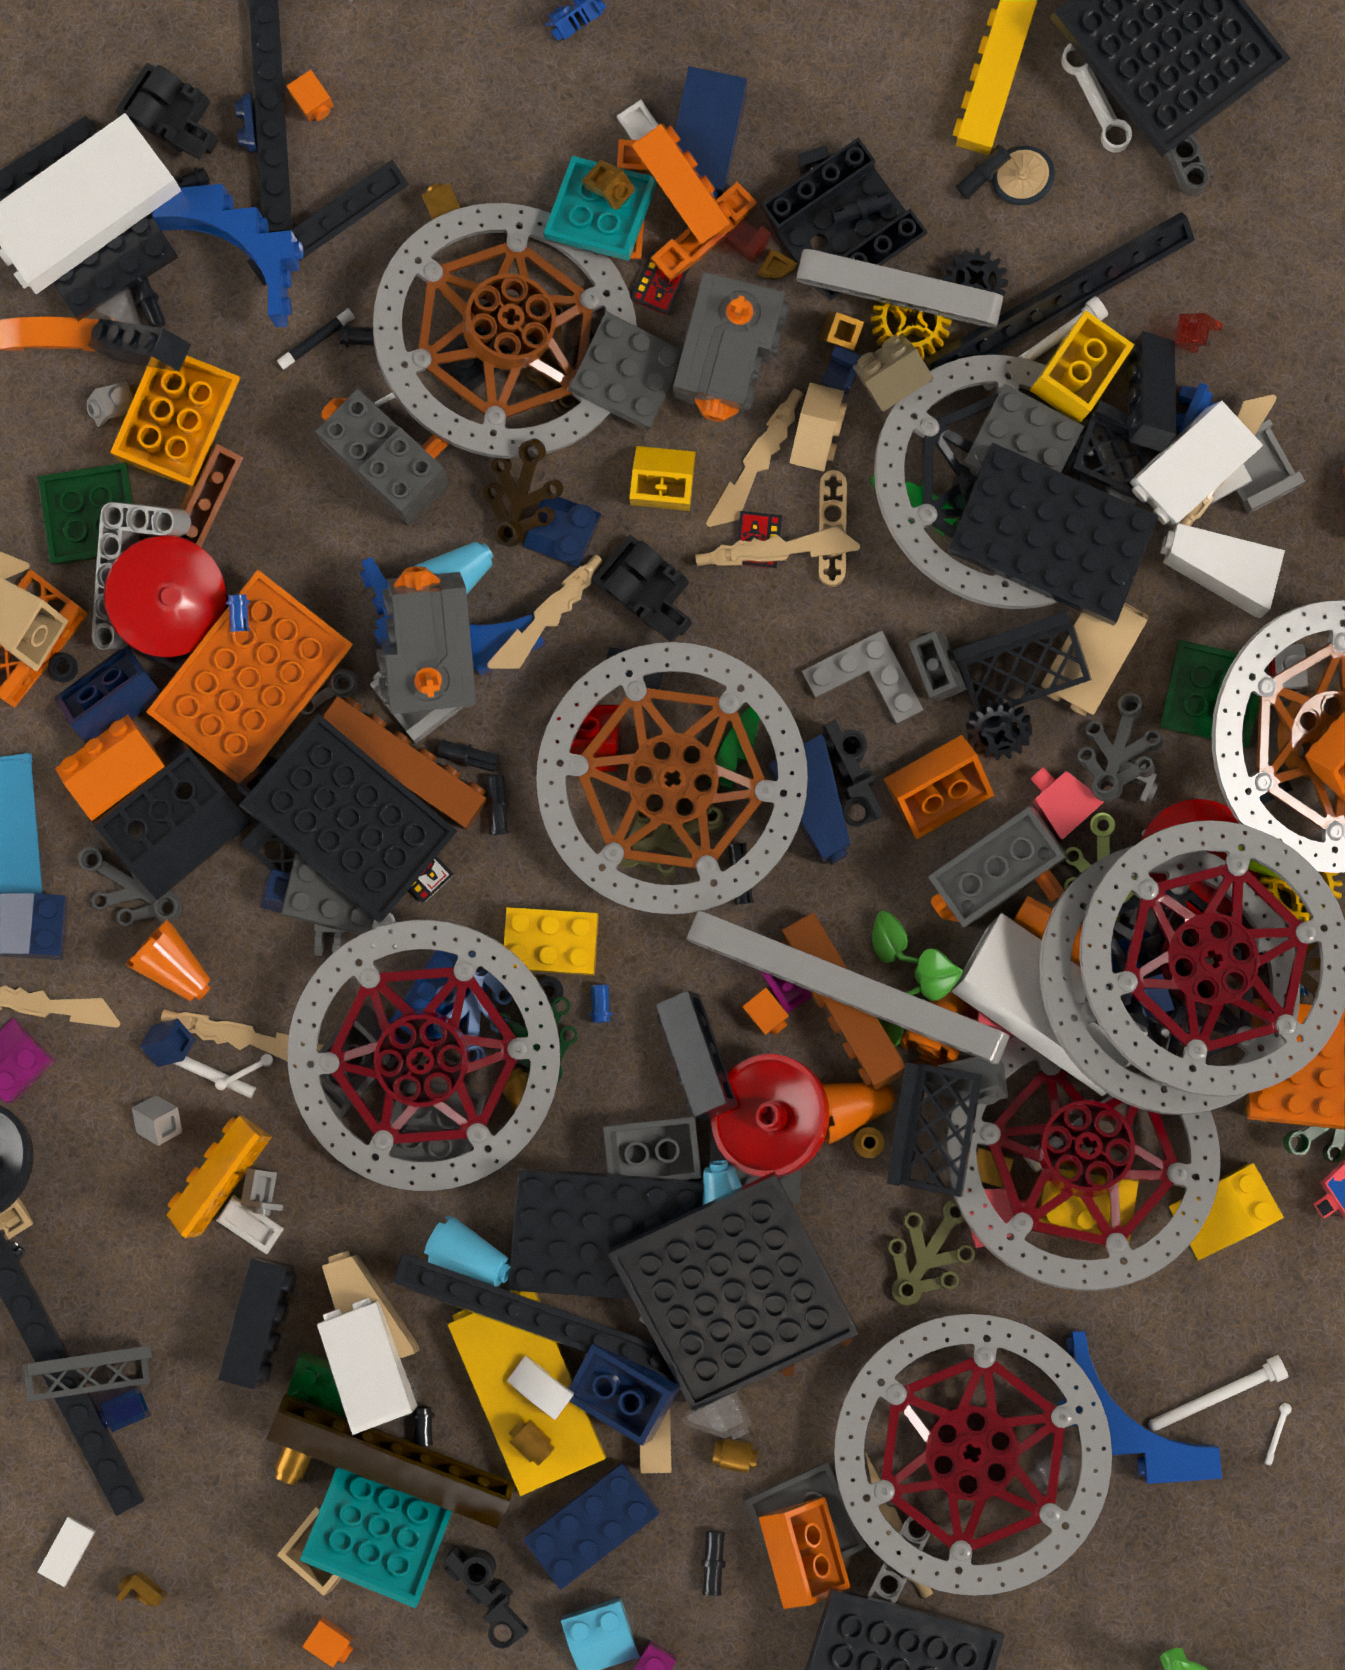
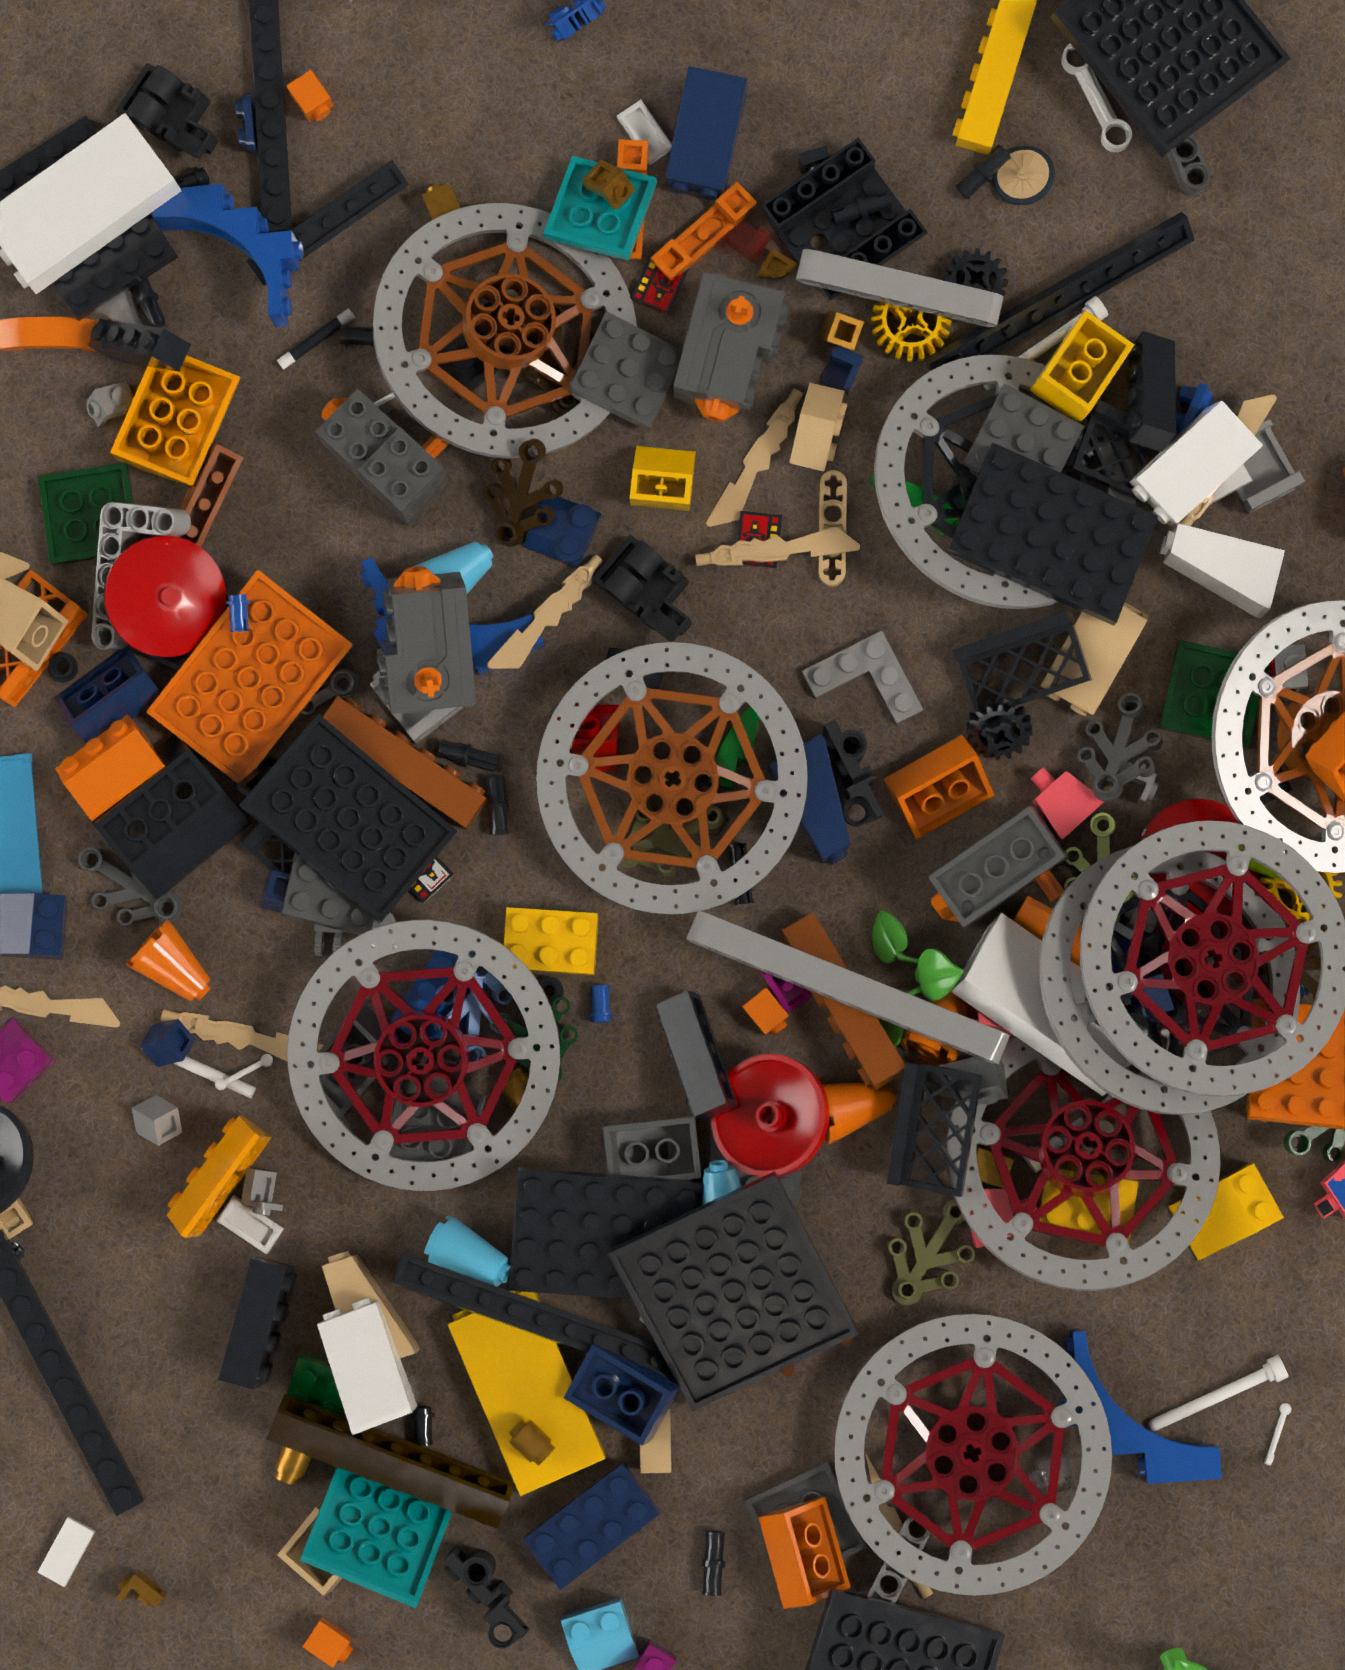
dark grey fence [22,1345,152,1402] -> none
clear blue brick [99,1387,151,1432] -> none
white slope [507,1355,574,1420] -> none
orange brick [632,124,733,245] -> none
clear slope [680,1391,752,1439] -> none
pearl gold brick [712,1438,758,1474] -> none
dark tan brick [853,334,934,411] -> none
pearl gold brick [853,1127,885,1158] -> none
dark grey brick [909,631,967,701] -> none
clear red panel [1174,313,1222,353] -> none

